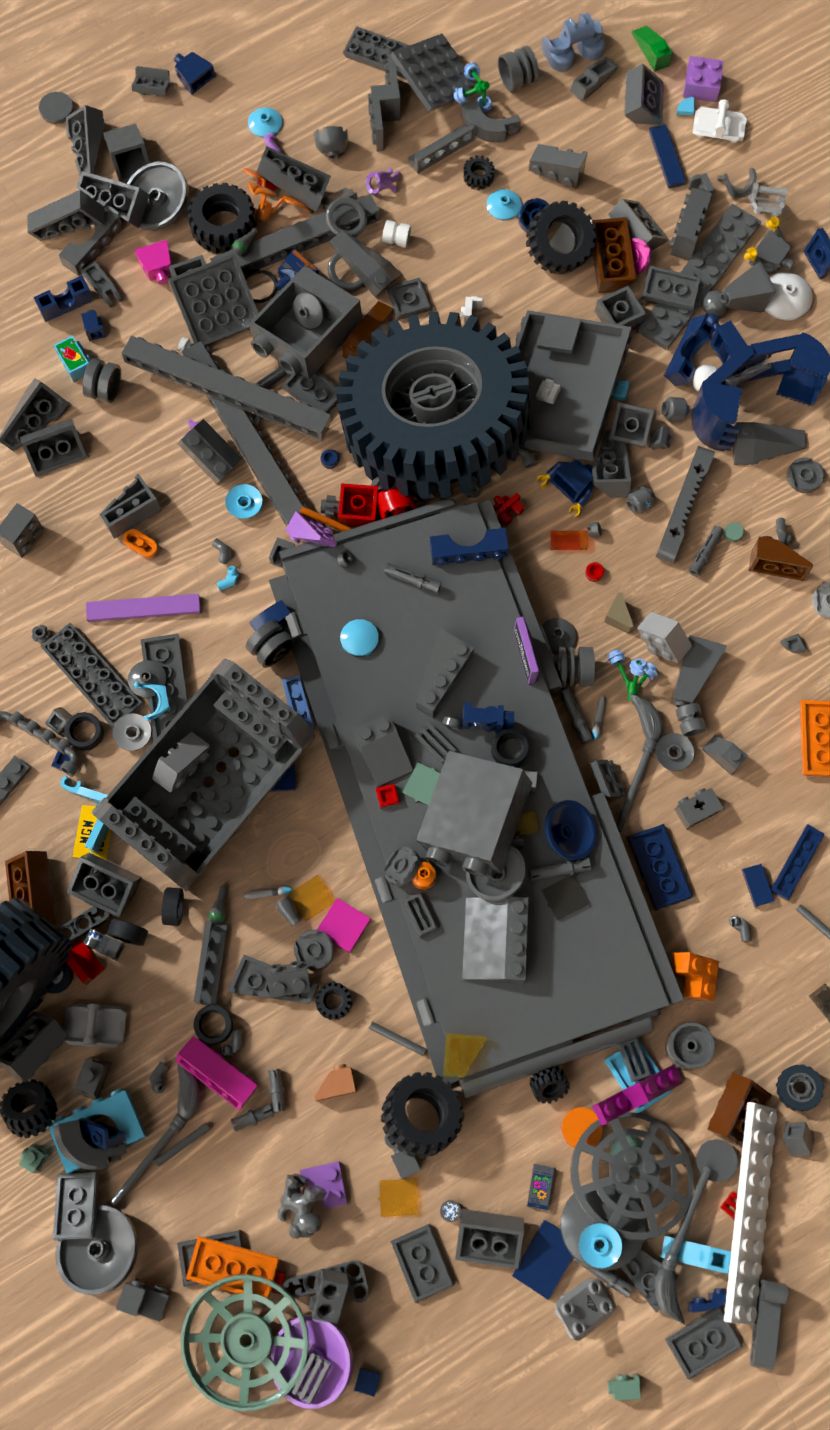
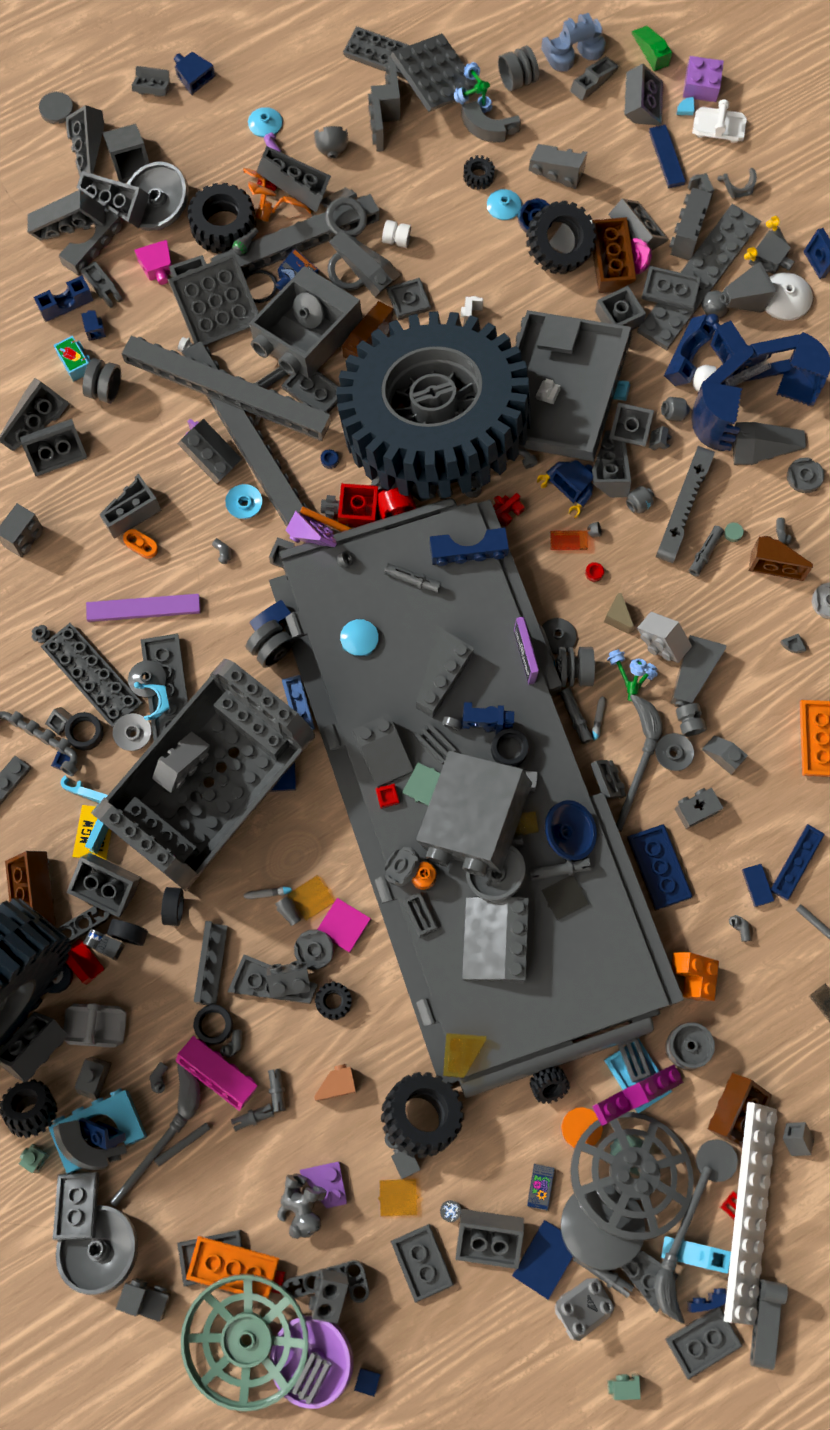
dark grey piece [208,886,228,925] -> none
medium azure arm [216,566,239,591] -> none
medium lavender piece [366,168,399,194] -> none
dark grey bar [369,1021,426,1056] -> none
dark grey fence [408,124,474,174] -> none
medium azure dish [579,1223,622,1268] -> none
light grey shield [748,183,788,217] -> none
black wheel [776,1064,824,1111] -> none

